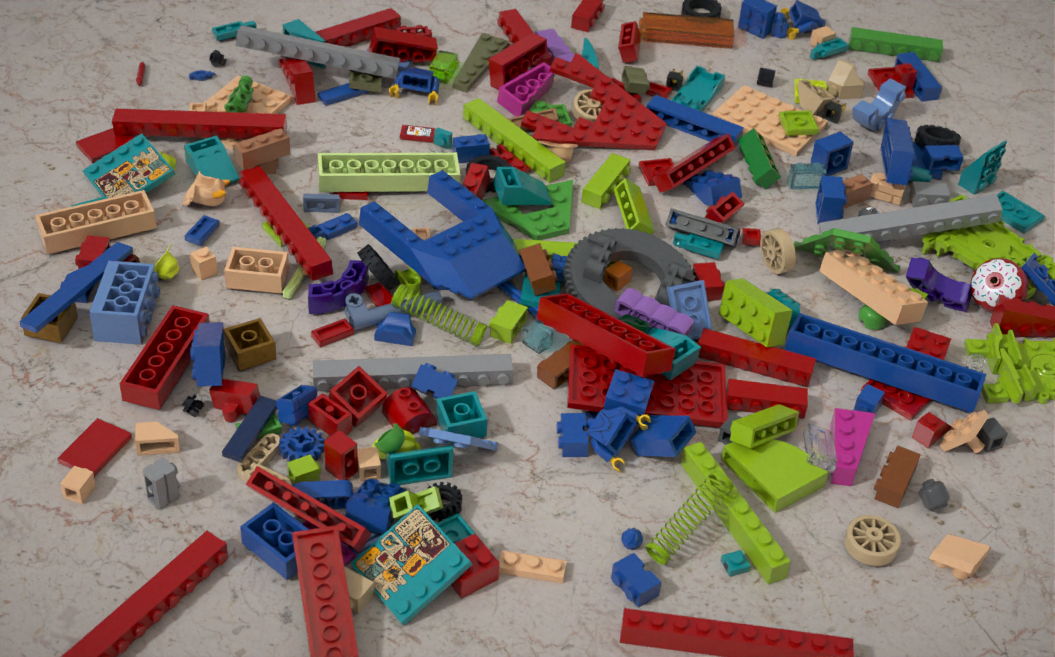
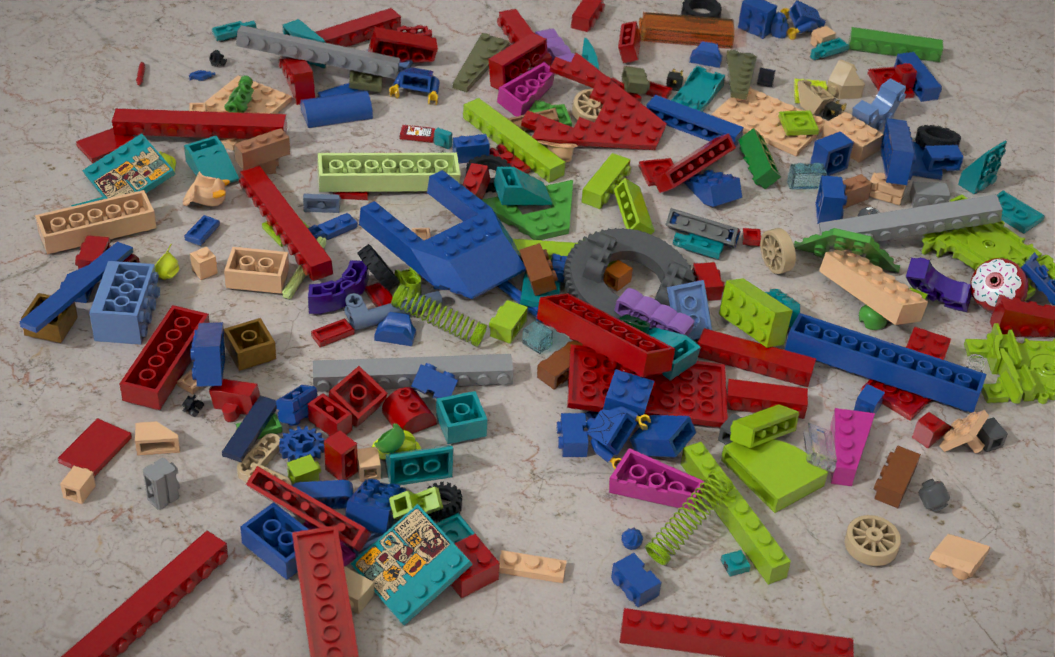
medium blue wing [419,427,498,451] -> none
clear neon green brick [429,50,459,84] -> none
red brick [704,192,745,224] -> none
teal brick [909,166,932,183] -> none
none -> light nougat tile [177,370,202,394]
none -> blue brick [300,91,373,128]
none -> dark pink wedge [609,448,704,510]
none -> blue slope [689,41,723,68]
none -> olive wing [726,50,757,100]
none -> light nougat brick [821,112,884,163]

